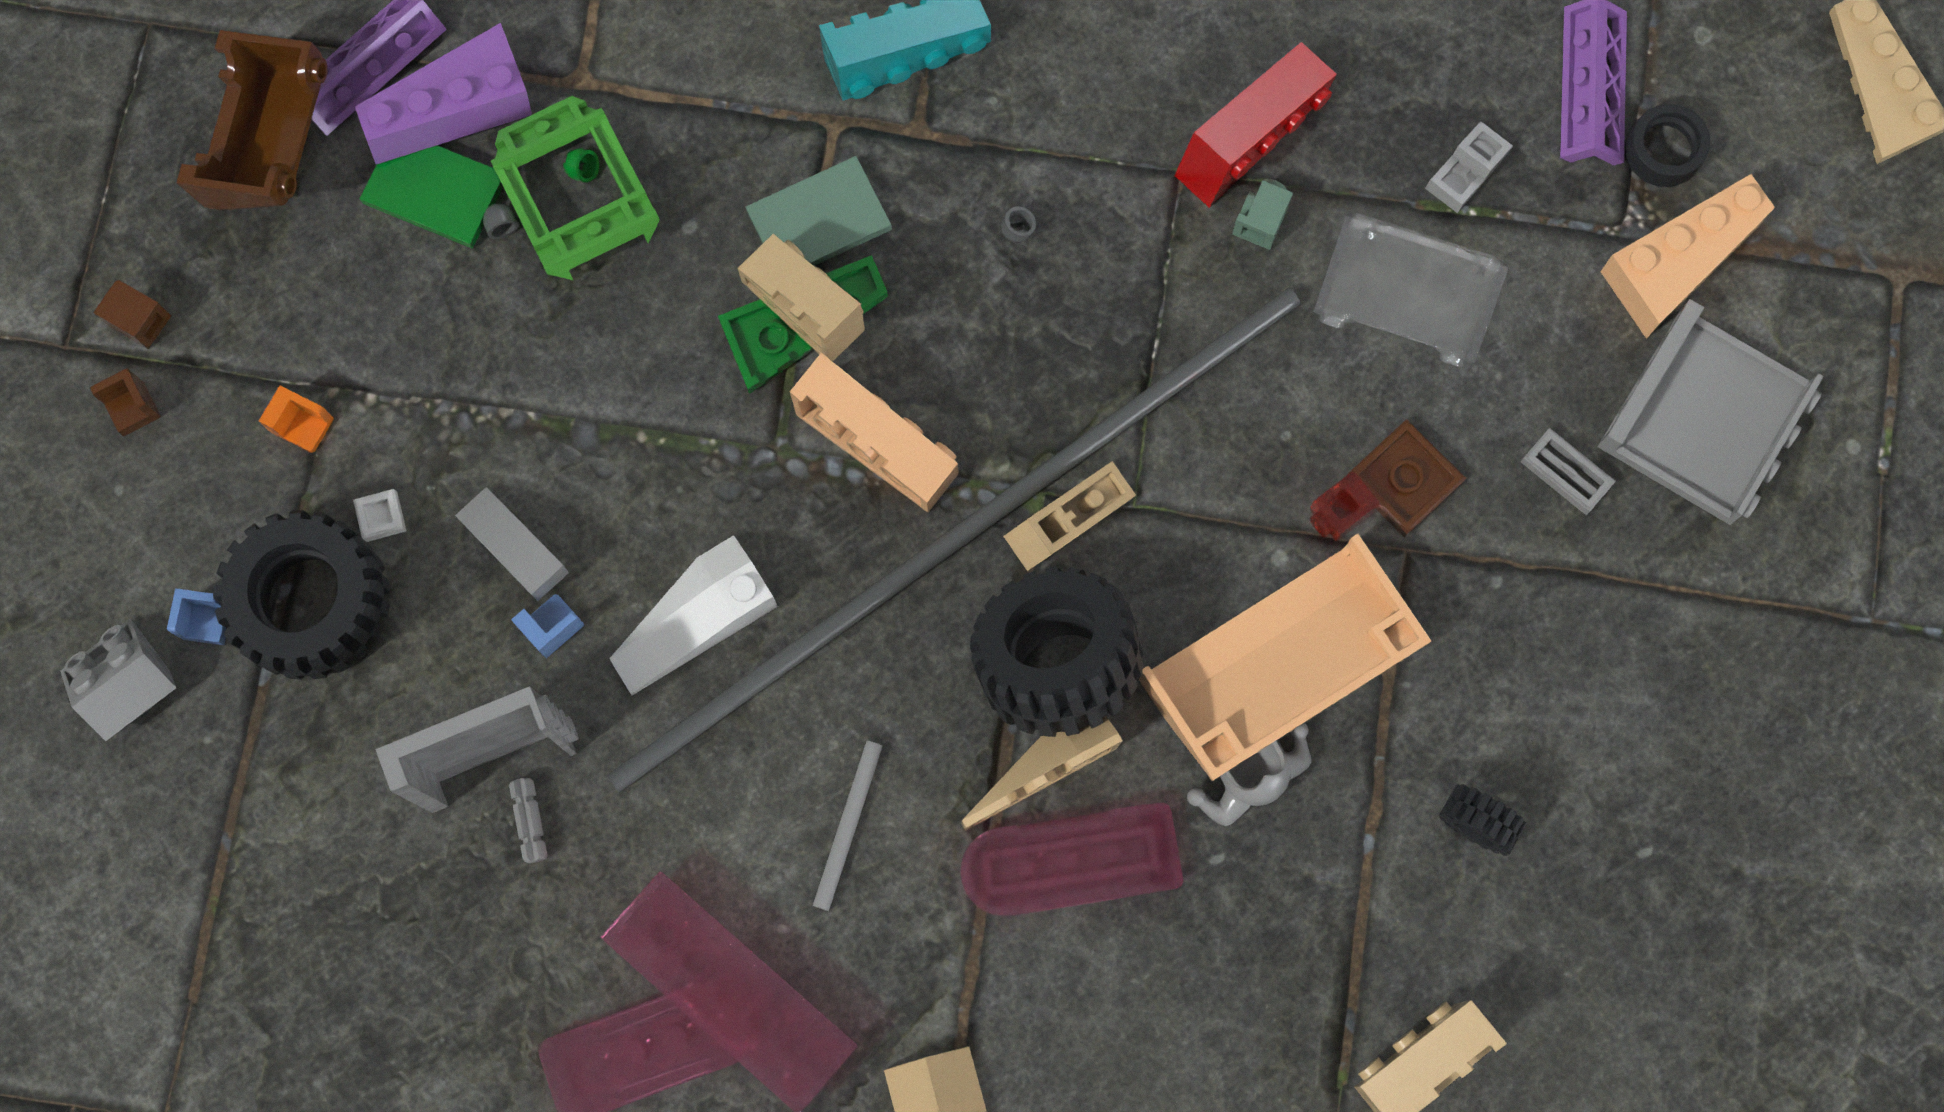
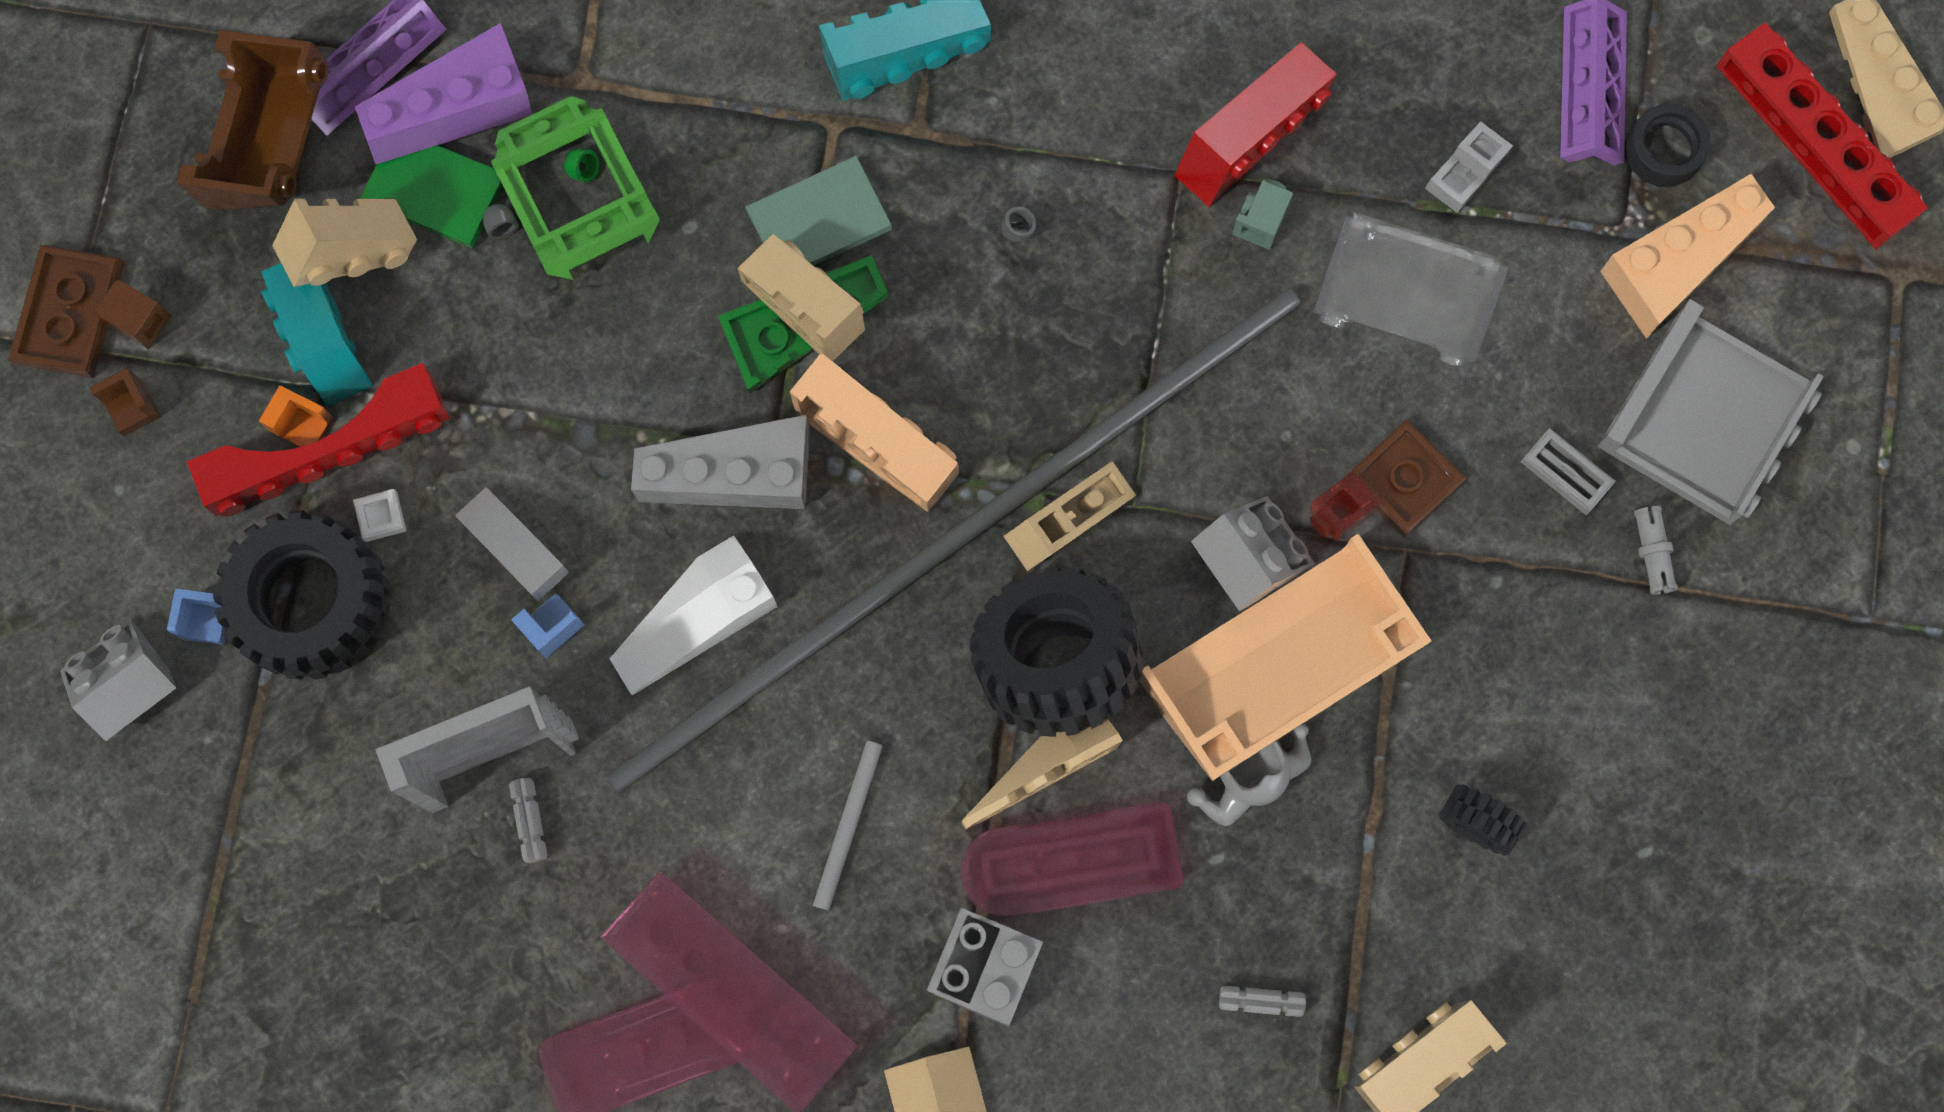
none -> reddish brown tile [8,244,124,378]
none -> red arch [186,363,450,517]
none -> teal wedge [261,263,373,407]
none -> tan wedge [272,199,417,287]
none -> light grey wedge [631,415,810,509]
none -> light grey slope [927,908,1043,1027]
none -> light grey slope [1191,496,1316,611]
none -> light grey axle [1219,986,1306,1017]
none -> light grey pin [1634,506,1678,595]
none -> red brick [1716,22,1928,250]

